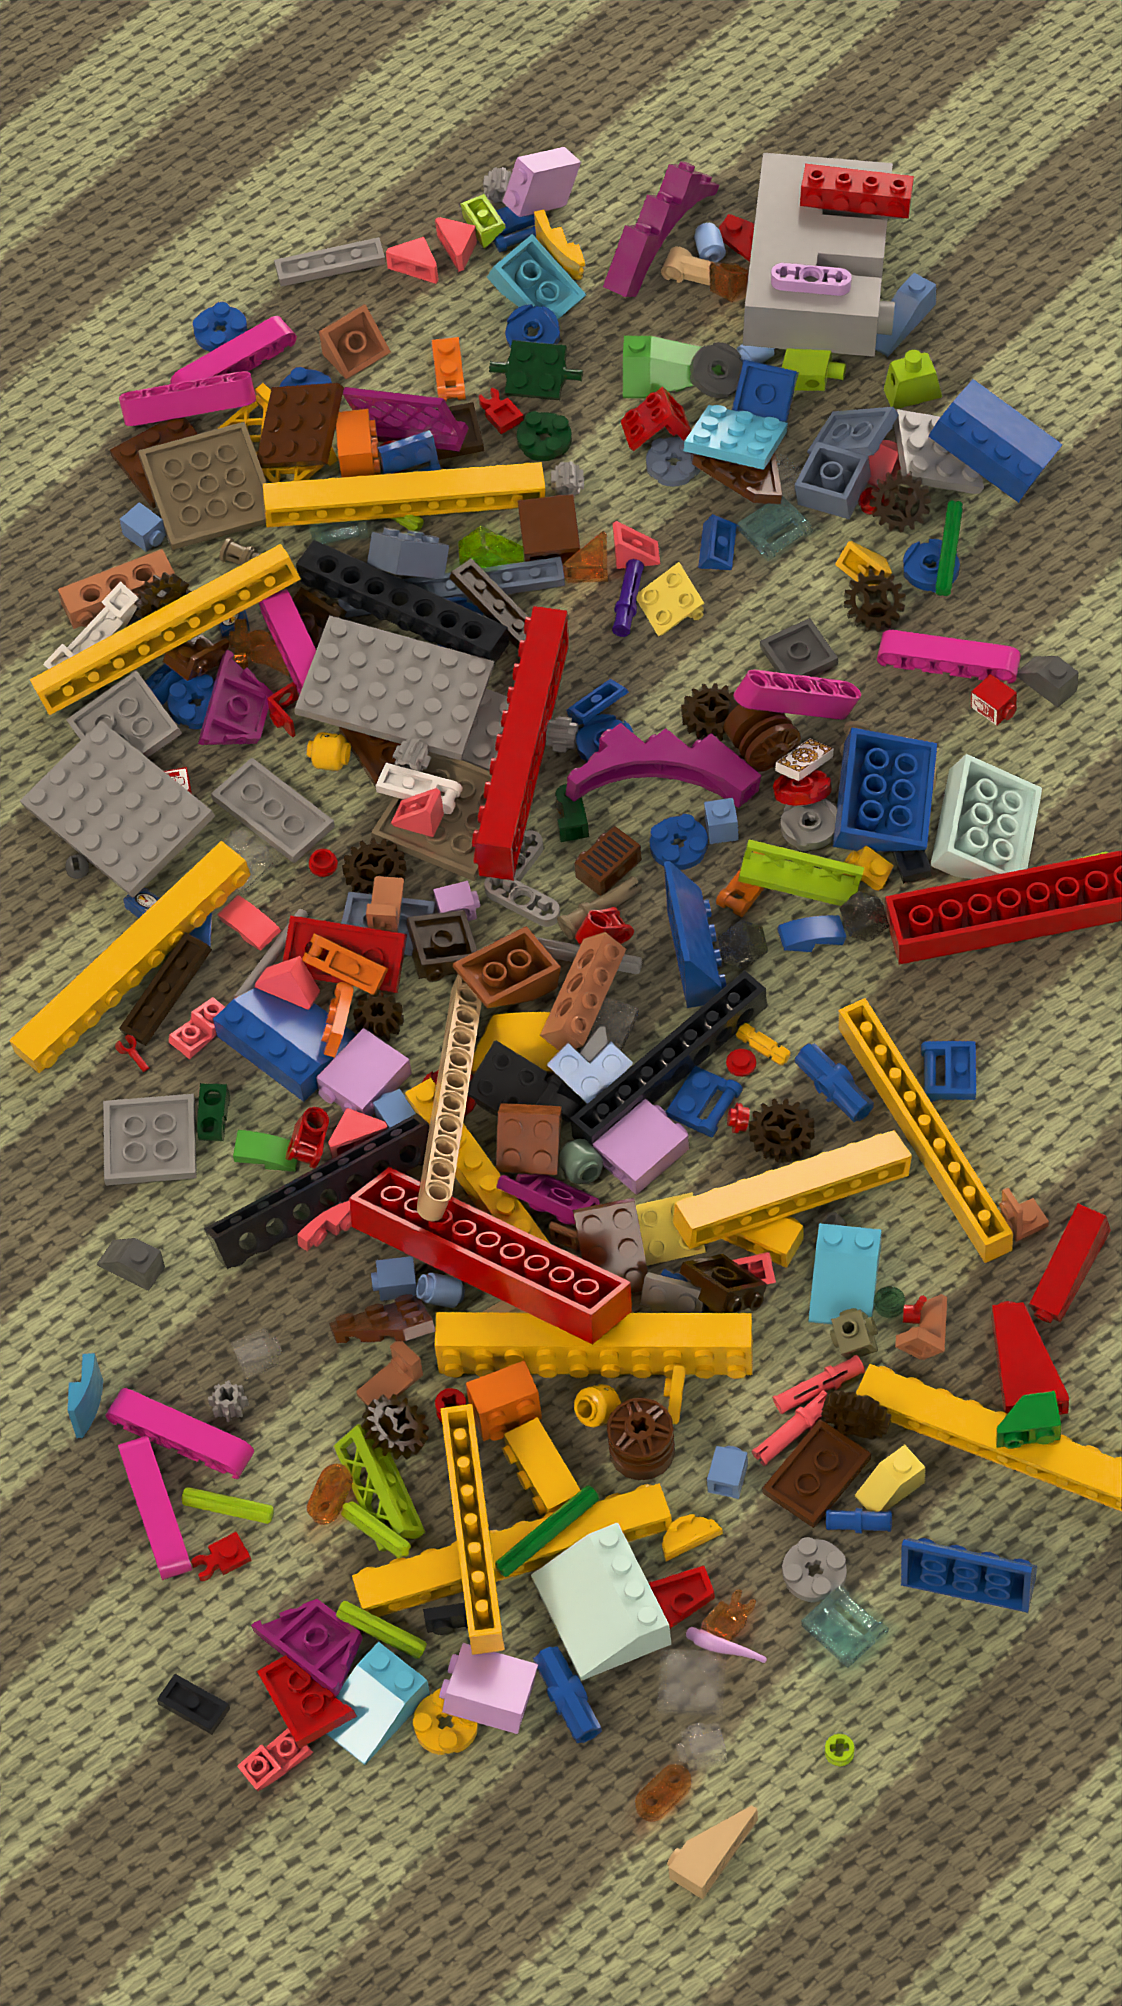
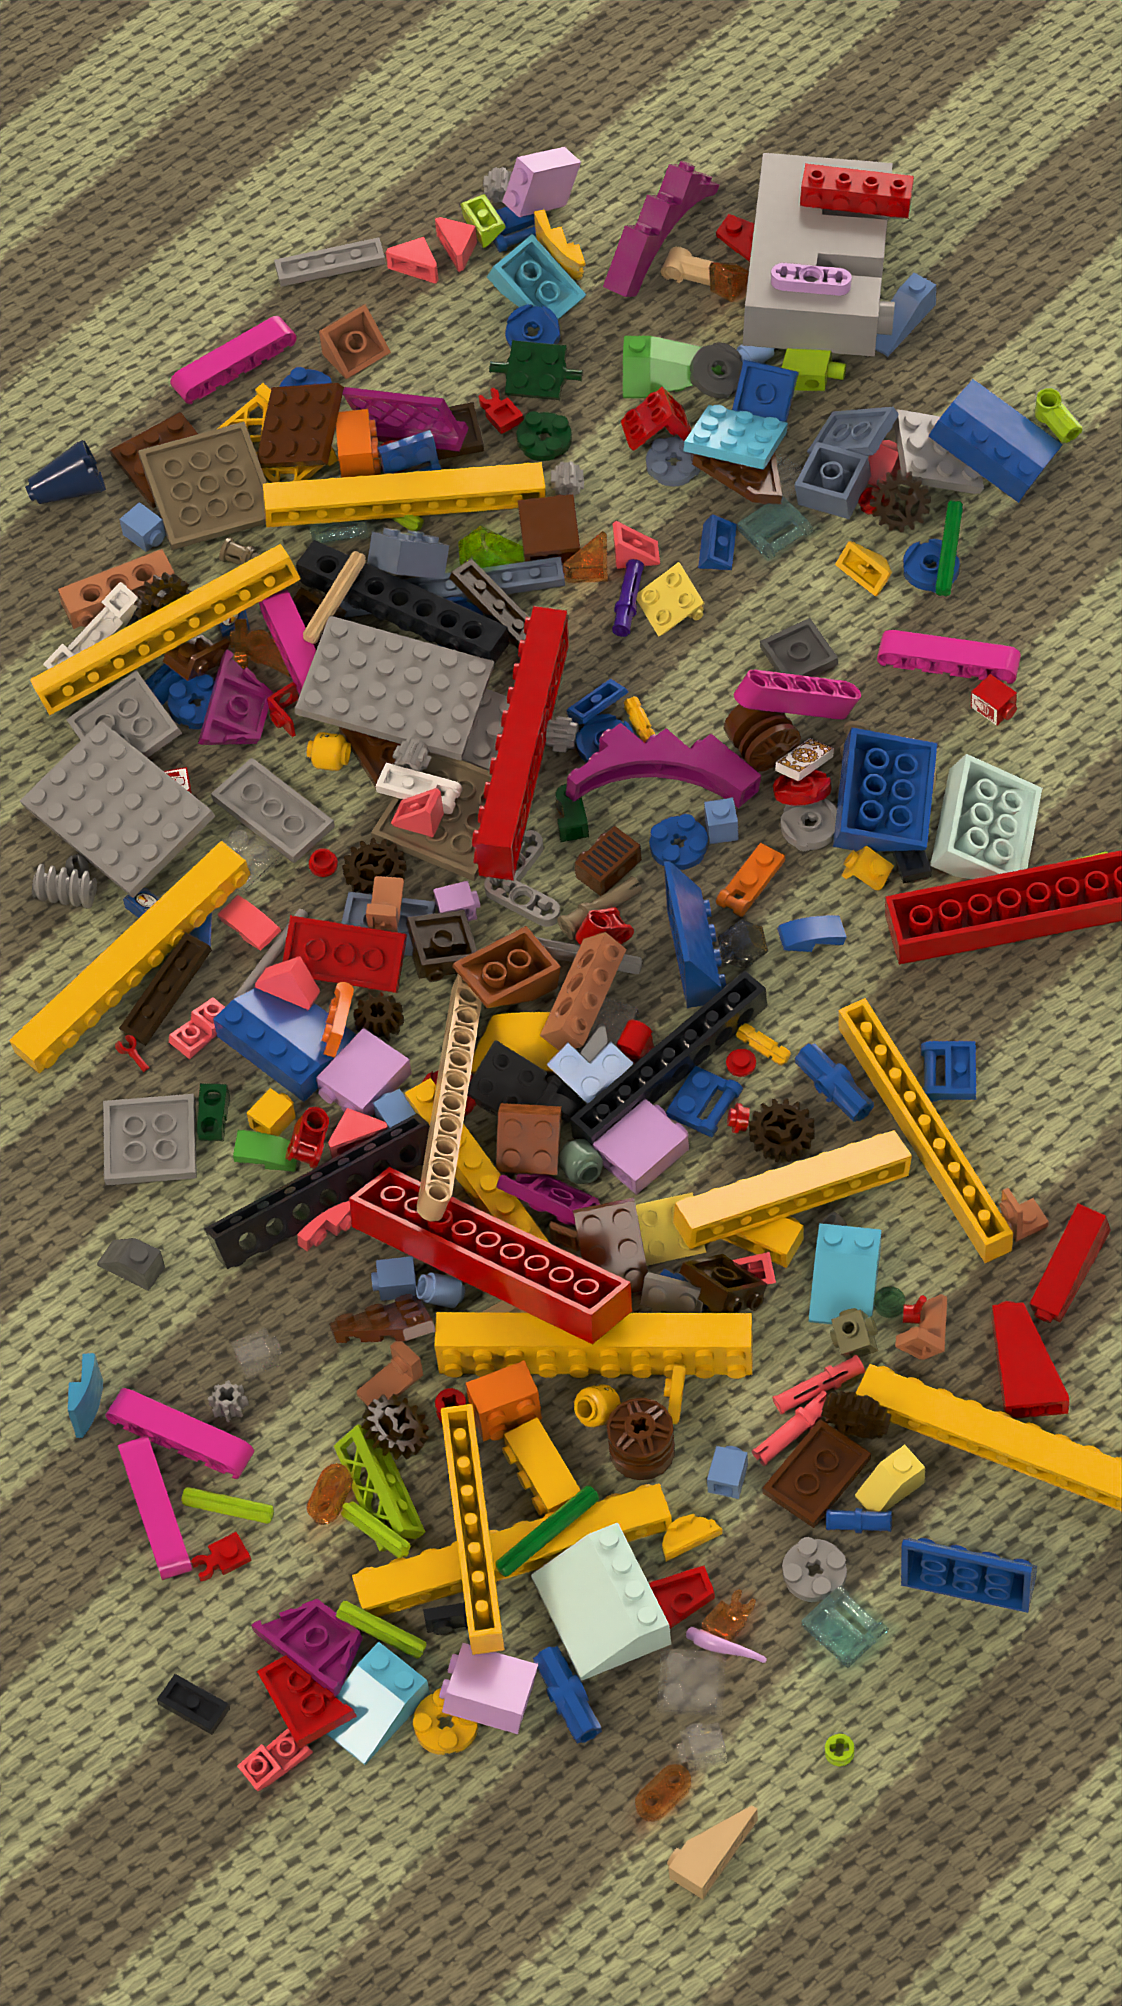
dark pink beam [119,371,256,426] -> none
blue plate [193,302,248,352] -> none
orange plate [302,933,388,996] -> none
orange plate [432,337,466,402] -> none
dark brown gear [681,683,739,741] -> none
light blue brick [694,223,726,263] -> none
lime fence [738,839,864,908] -> none
clear smoke brick [839,891,890,942] -> none
dark brown gear [843,569,906,632] -> none
lime torso [884,350,942,410] -> none
green slope [996,1391,1061,1449] -> none
dark grey slope [1017,656,1079,708] -> none
none -> dark blue cone [25,440,106,504]
none -> light grey piece [32,864,97,909]
none -> yellow brick [247,1088,296,1136]
none -> tan axle [303,551,366,644]
none -> red piece [616,1020,655,1064]
none -> yellow axle [624,696,655,743]
none -> lime piece [1035,388,1082,443]

